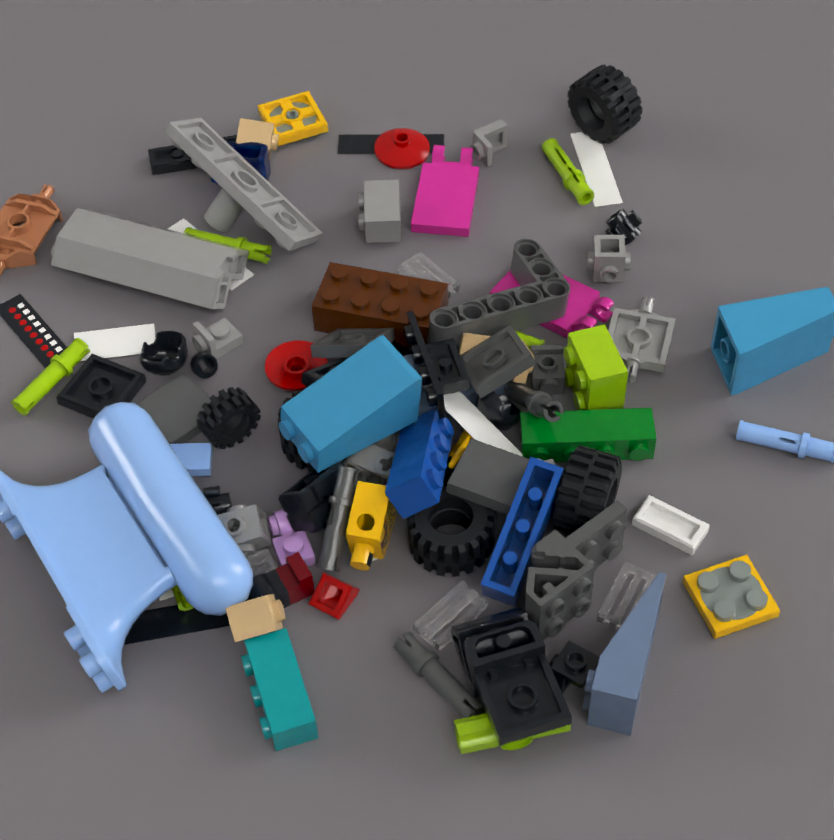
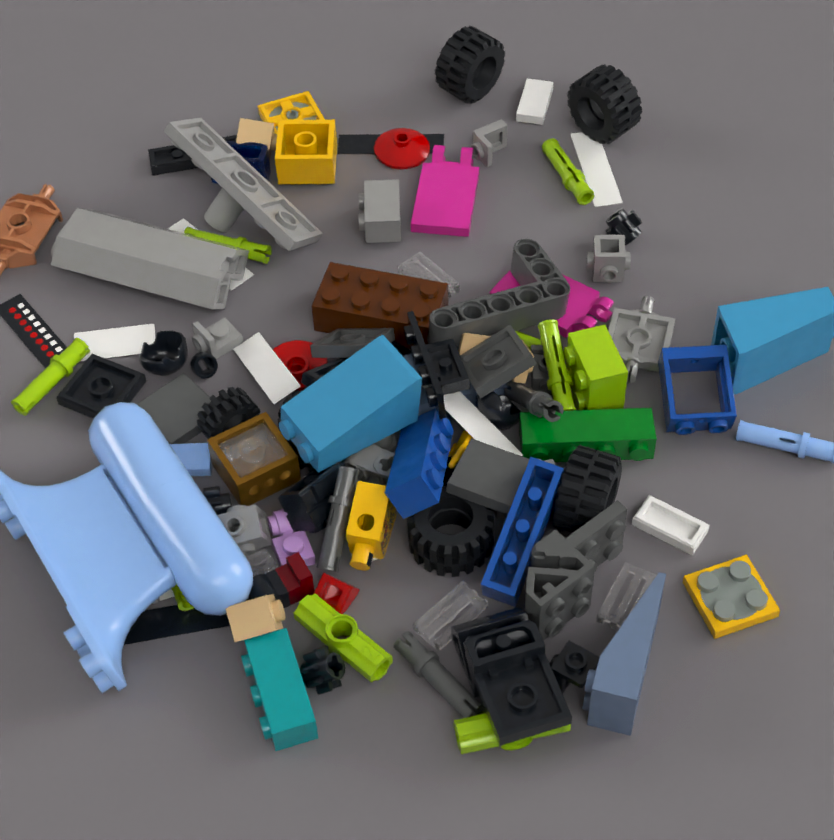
none -> pearl gold piece [207,412,301,506]
none -> white sticker [233,332,301,404]
none -> yellow brick [275,119,337,185]
none -> lime piece [293,594,393,683]
none -> black gear [300,646,345,695]
none -> black tyre [435,26,505,103]
none -> white tile [516,78,553,125]
none -> lime pin [537,319,576,411]
none -> blue window [658,345,737,435]

